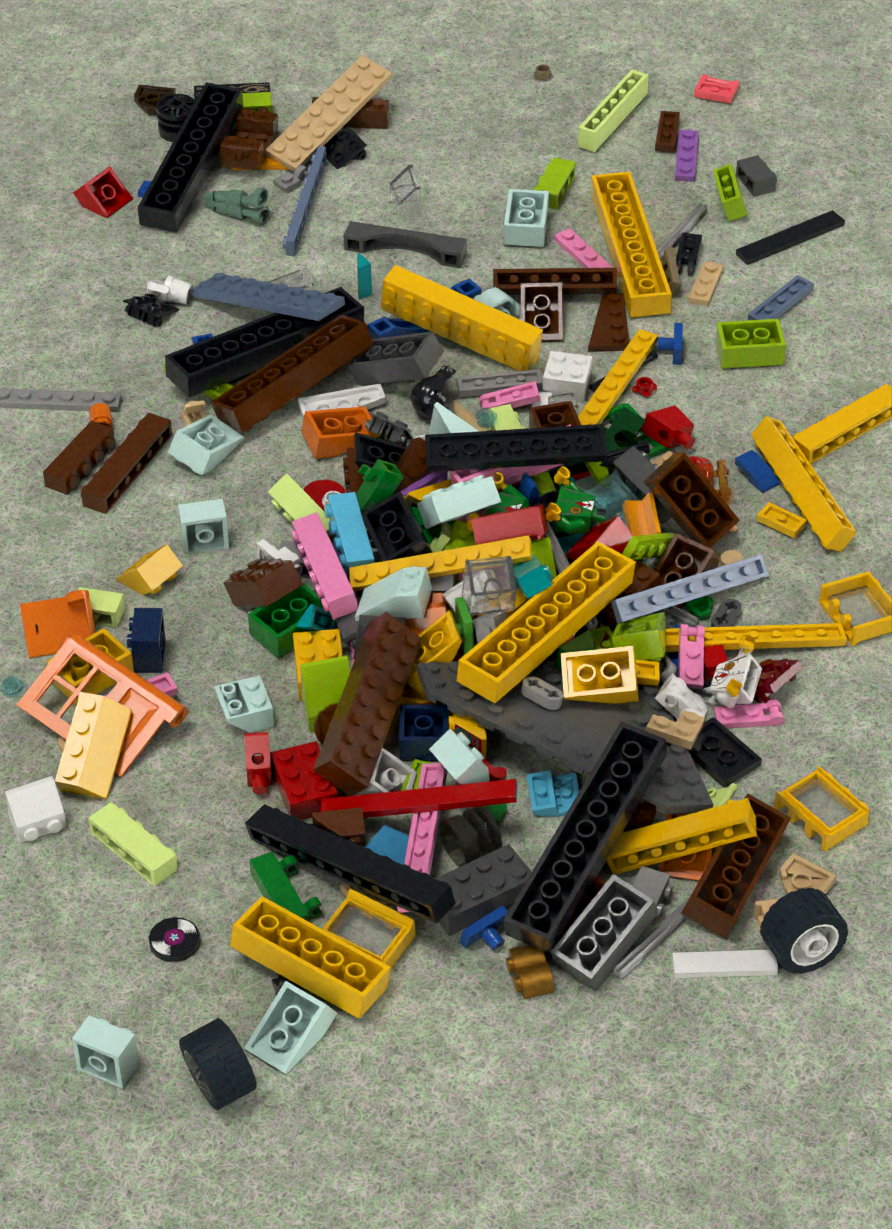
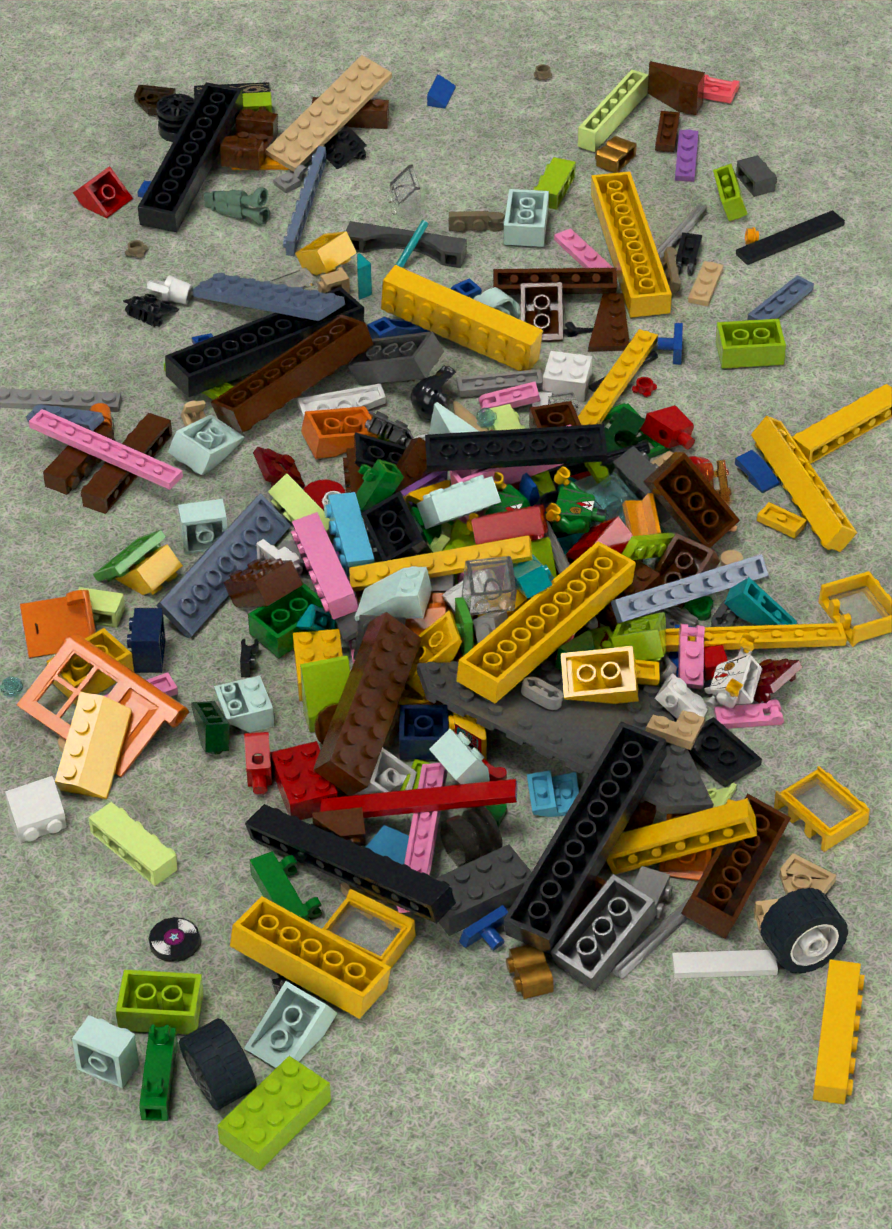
none -> sand blue plate [26,404,105,431]
none -> bright pink plate [29,409,183,490]
none -> bright green plate [93,530,166,581]
none -> lime brick [116,969,204,1035]
none -> dark tan plate [125,240,148,258]
none -> green brick [139,1024,178,1121]
none -> sand blue plate [156,493,291,638]
none -> dark green slope [191,701,229,755]
none -> lime brick [217,1056,331,1171]
none -> black plate [240,639,259,678]
none -> dark red piece [253,446,305,489]
none -> yellow brick [295,231,357,276]
none -> tan brick [317,267,350,293]
none -> teal bar [395,220,429,268]
none -> blue slope [427,74,456,109]
none -> dark tan hinge [448,211,505,232]
none -> black hand [563,322,593,337]
none -> pearl gold brick [595,136,637,173]
none -> reddish brown slope [648,61,705,115]
none -> teal slope [724,577,797,626]
none -> light orange plate [745,227,759,244]
none -> yellow brick [813,959,865,1105]

